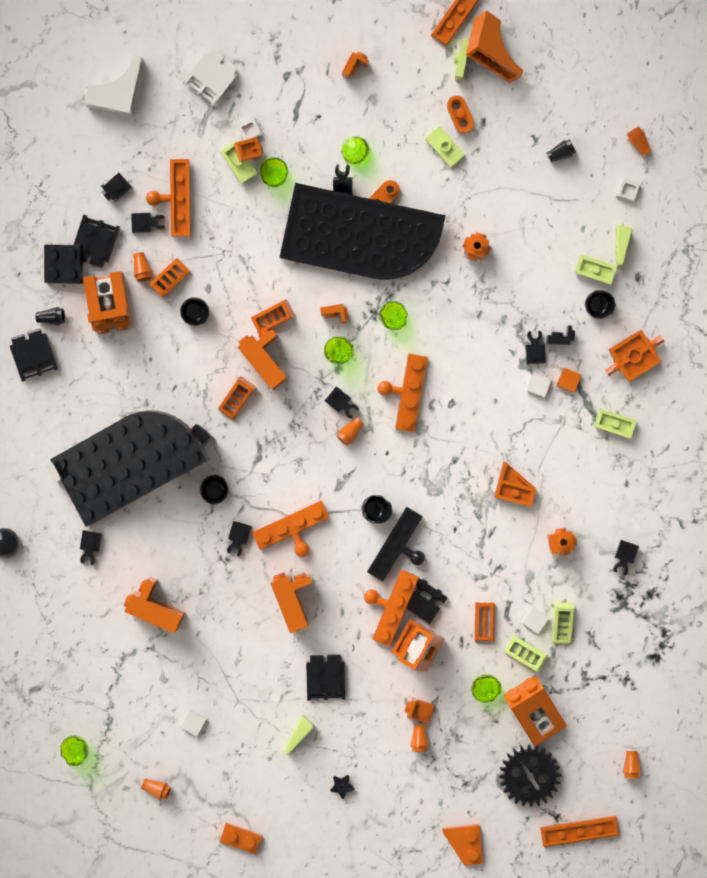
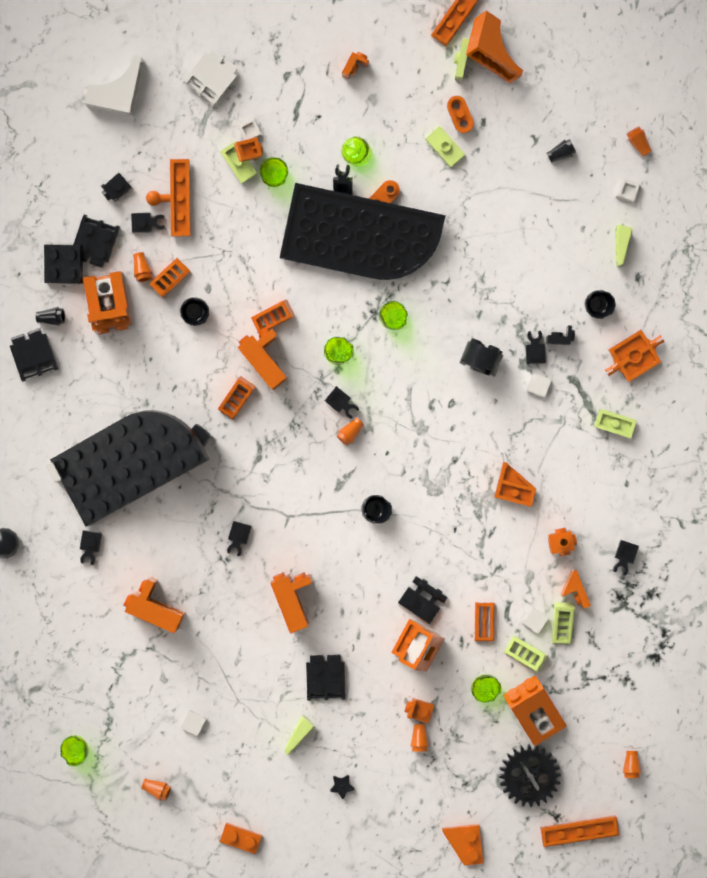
black hair [199,474,229,505] -> none
orange plate [252,500,330,557] -> none
orange bracket [320,304,349,324] -> none
orange plate [364,569,420,647] -> none
black plate [367,506,425,582] -> none
orange plate [377,354,428,432] -> none
orange brick [462,232,491,262] -> none
orange tile [556,368,582,393] -> none
yellowish green plate [574,254,617,285] -> none
none -> black brick [459,338,504,377]
none -> orange slope [560,569,591,608]

